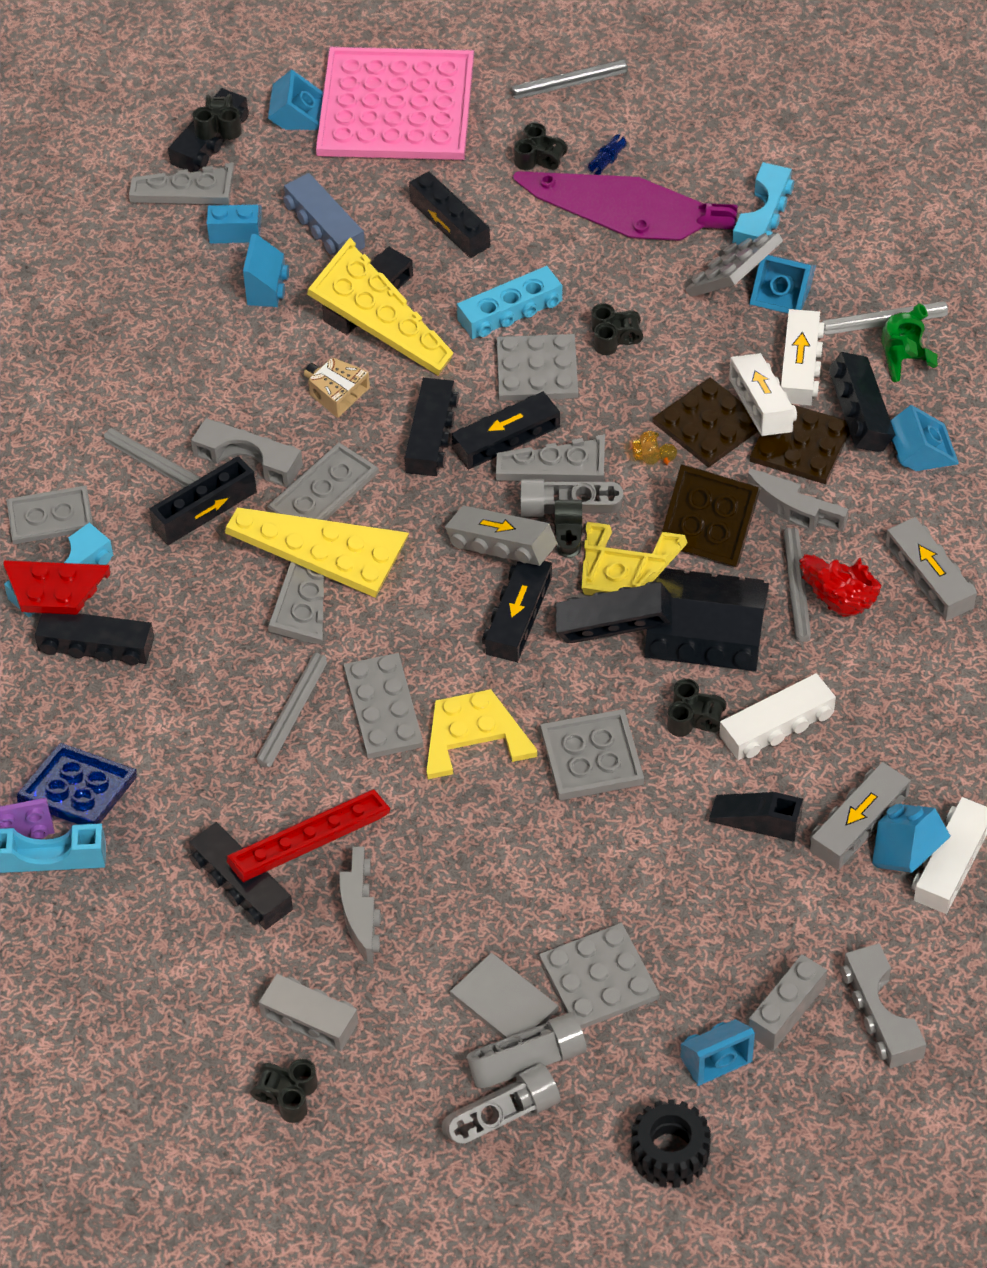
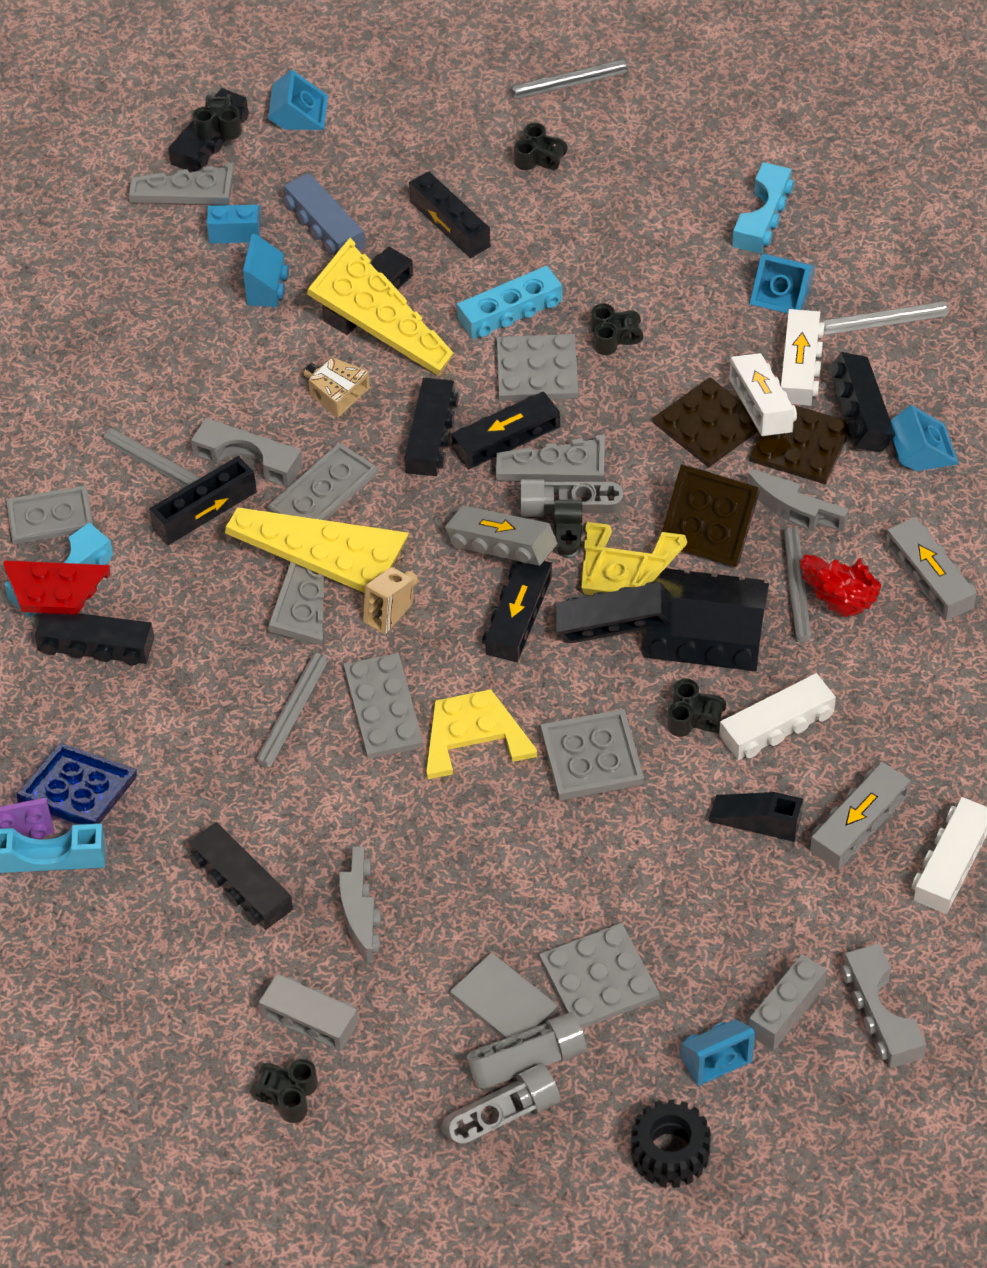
red tile [227,789,390,882] -> none
bright pink plate [316,47,474,160] -> none
magenta wing [513,171,738,241] -> none
clear blue pin [588,134,627,175] -> none
clear yellow animal [632,431,677,466] -> none
light grey plate [685,233,783,297] -> none
dark azure slope [872,804,951,873] -> none
green piece [881,303,938,382] -> none
none -> tan torso [363,568,418,634]

